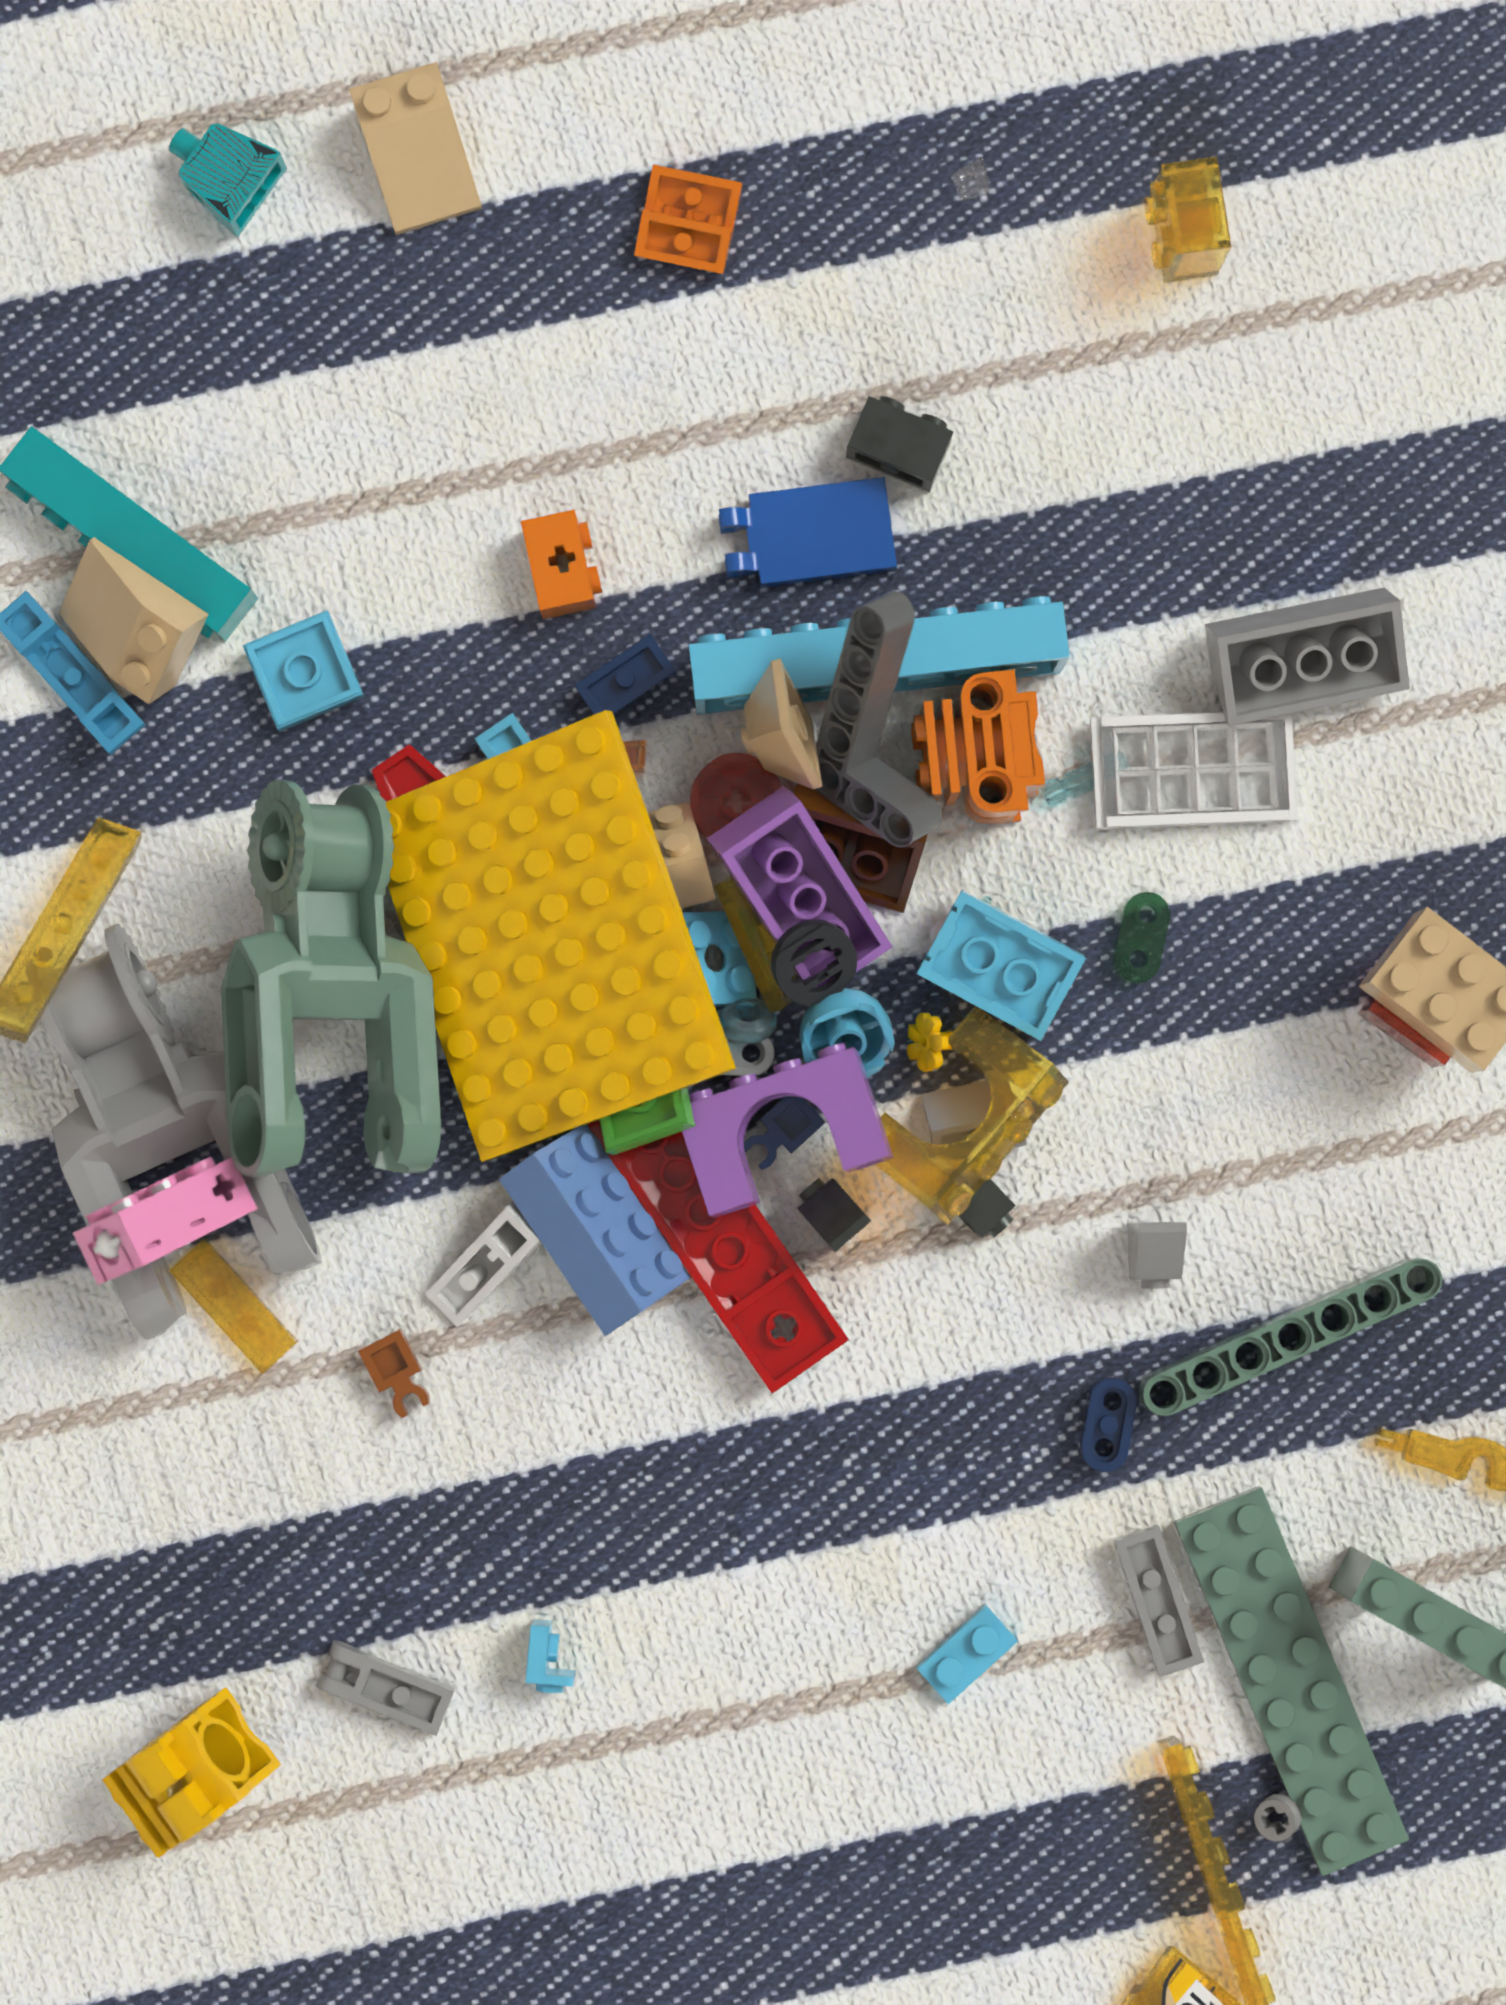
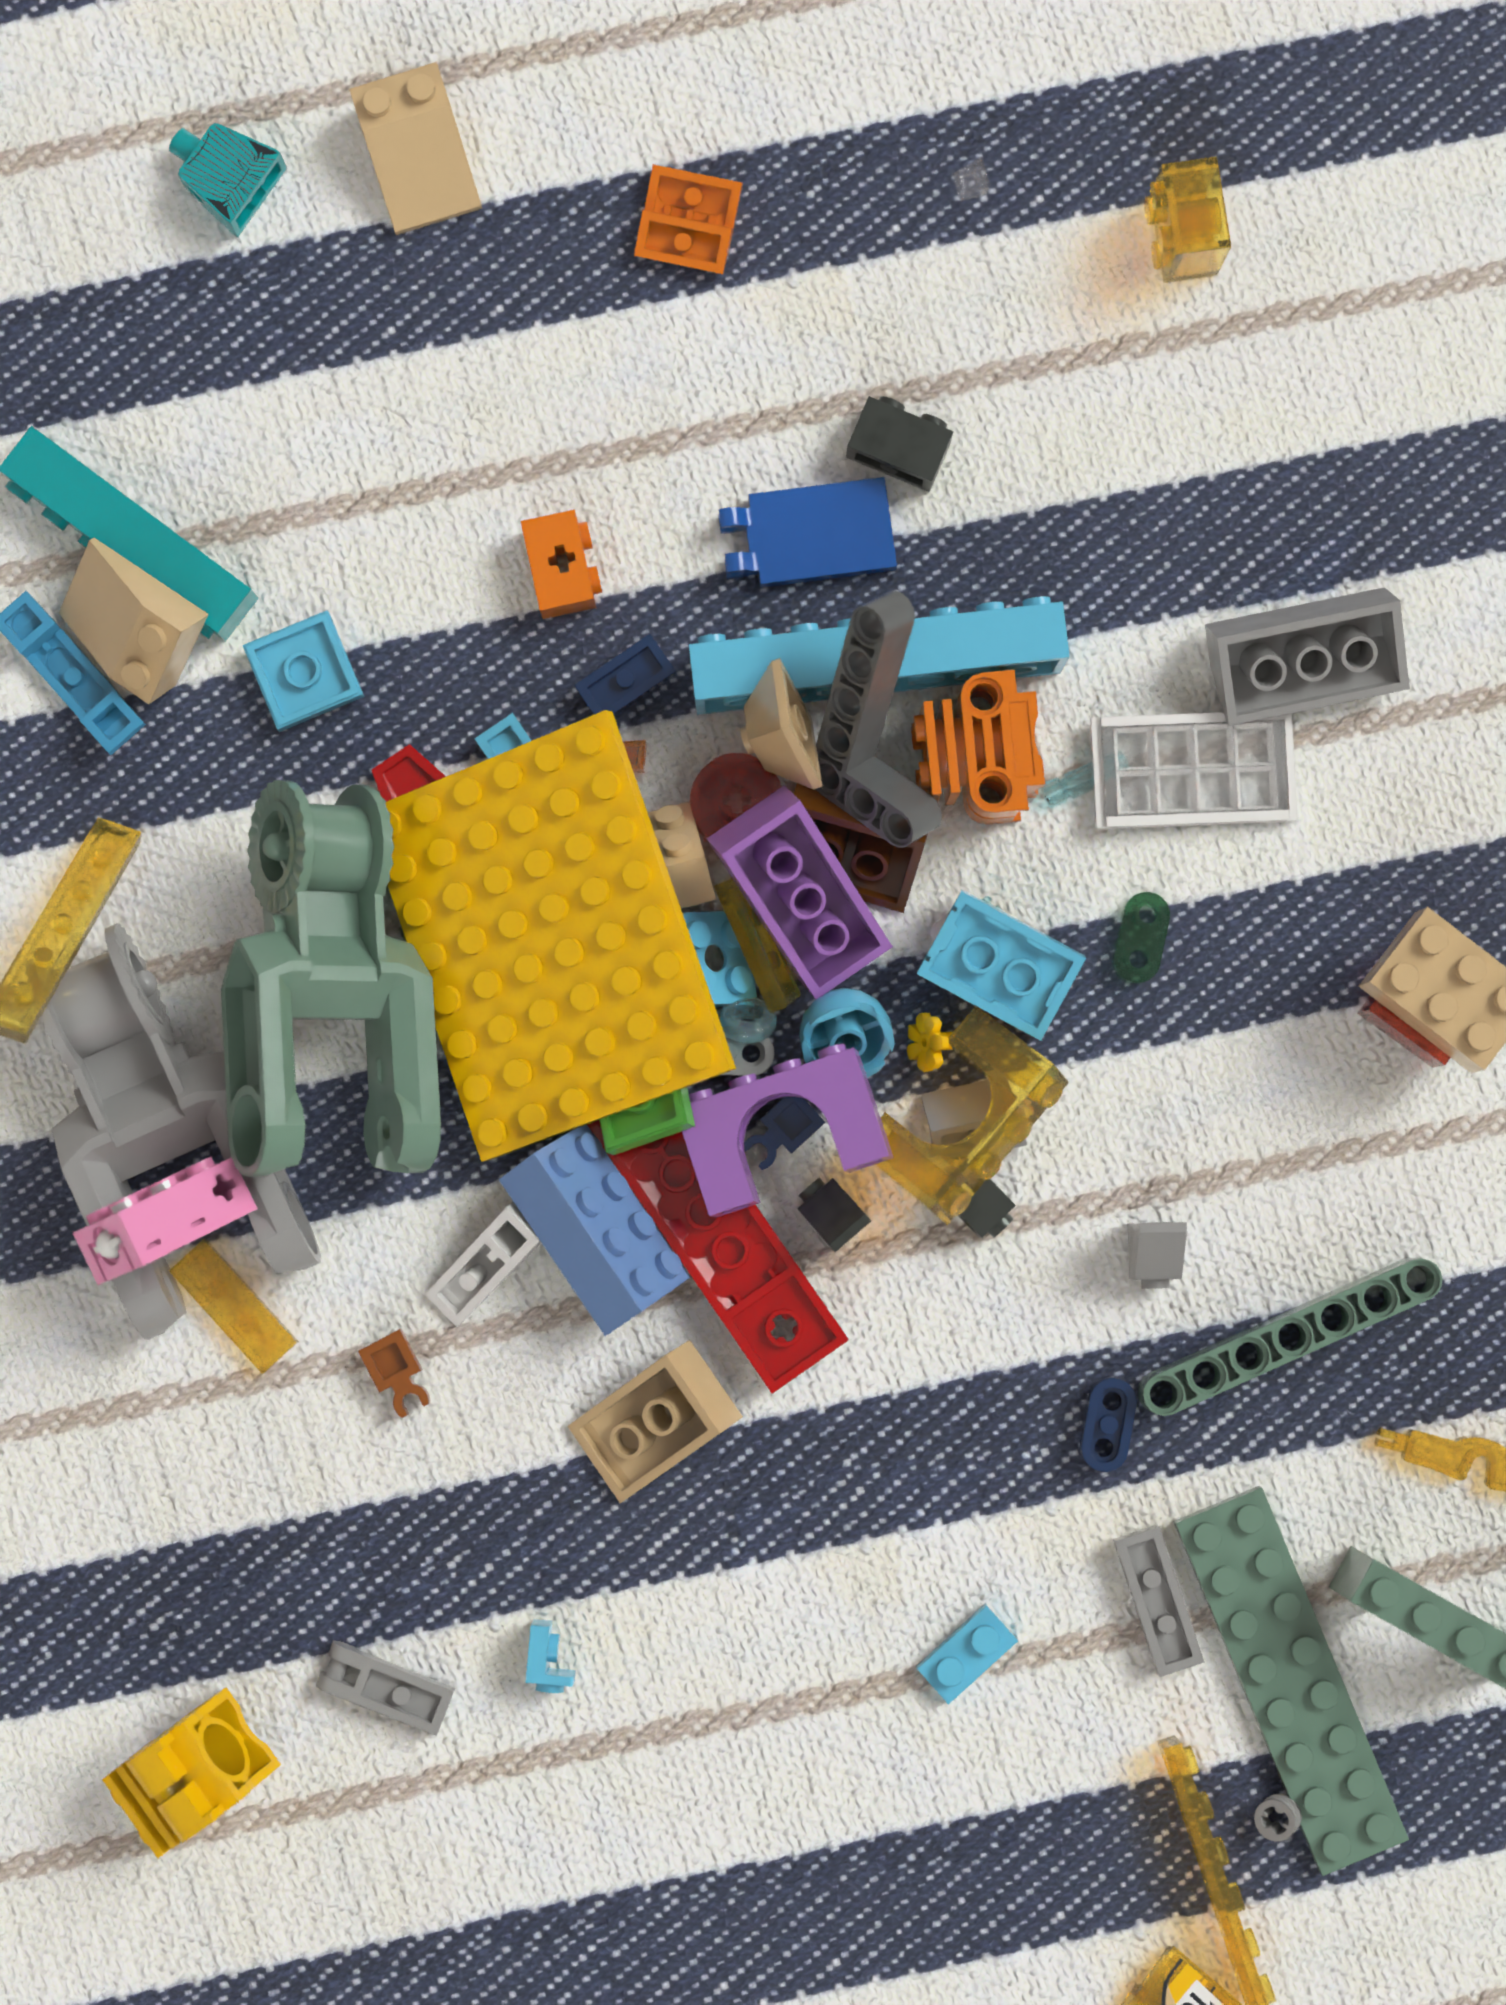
black piece [771,920,857,1005] -> none
none -> tan slope [568,1340,743,1503]

